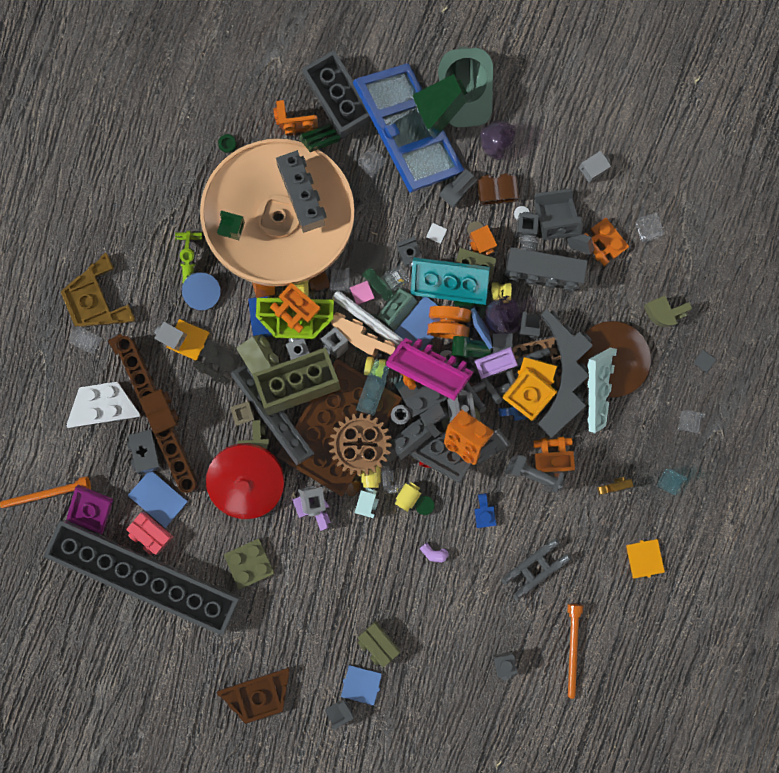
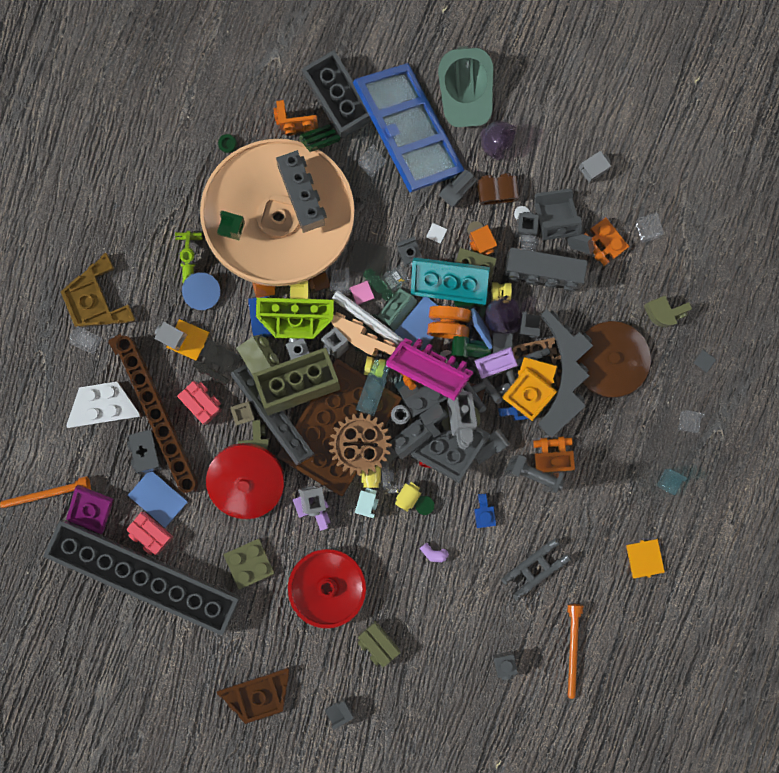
reddish brown brick [139,389,180,435] -> none
orange plate [270,283,321,333] -> none
medium blue piece [341,665,382,705] -> none
reddish brown sticker [347,480,360,497] -> none
dark green slope [412,74,468,138] -> none
orange bracket [444,409,494,465] -> none
light aqua wing [588,348,617,433] -> none
pearl gold plate [597,476,634,495] -> none
none -> coral brick [177,381,222,425]
none -> red dish [288,549,366,628]

